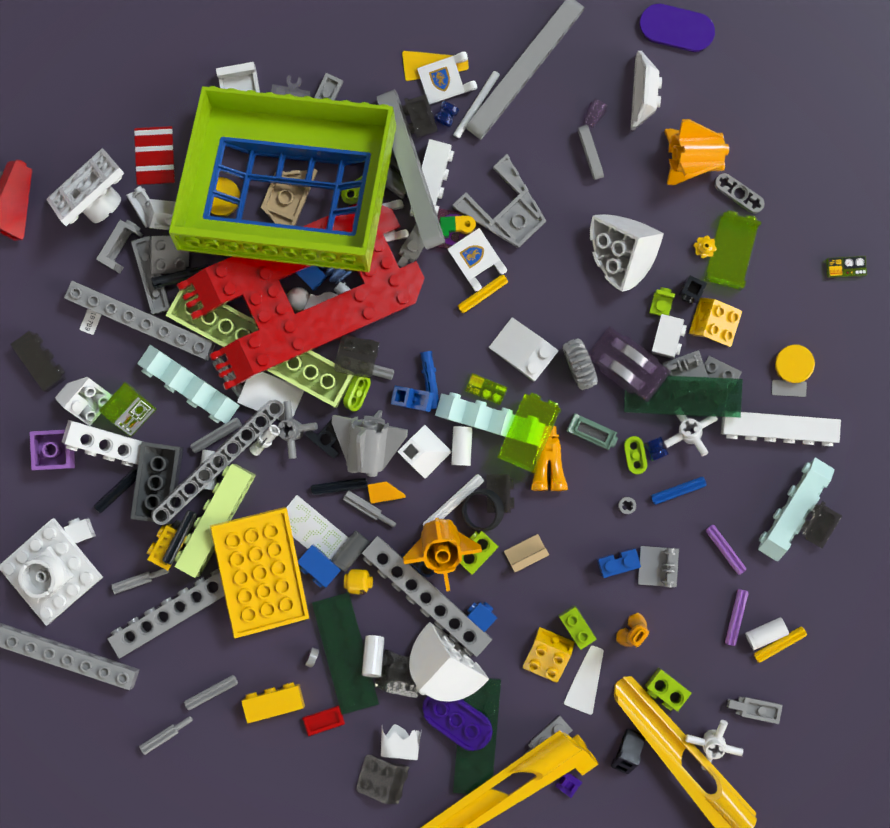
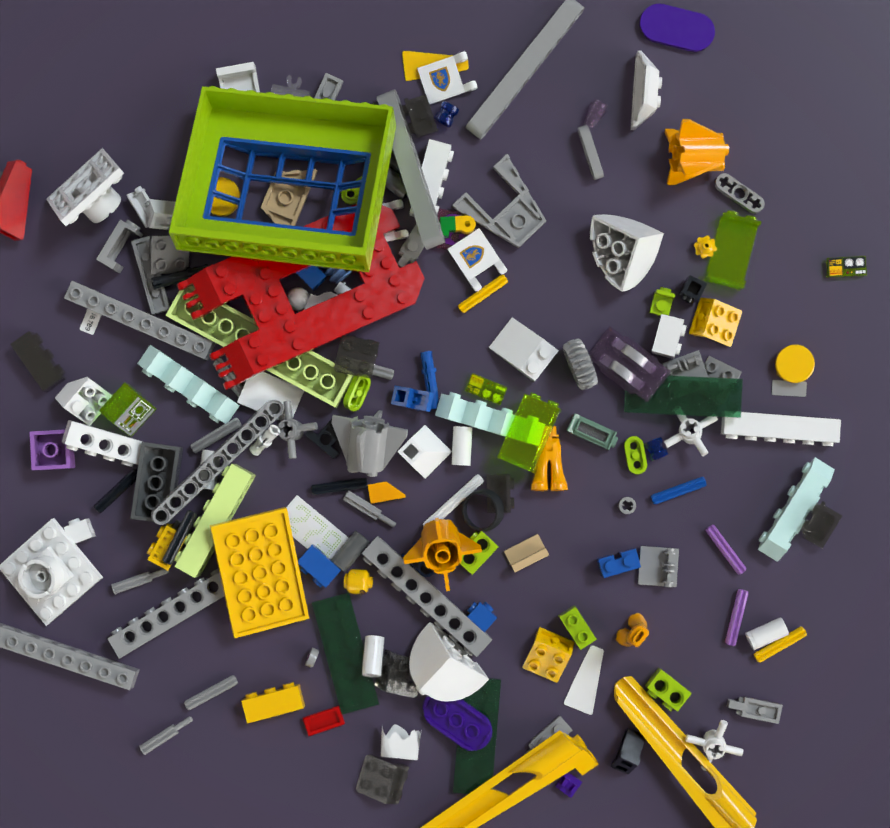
red sticker [134,126,175,185] -> none
white bar [453,71,500,139] -> none

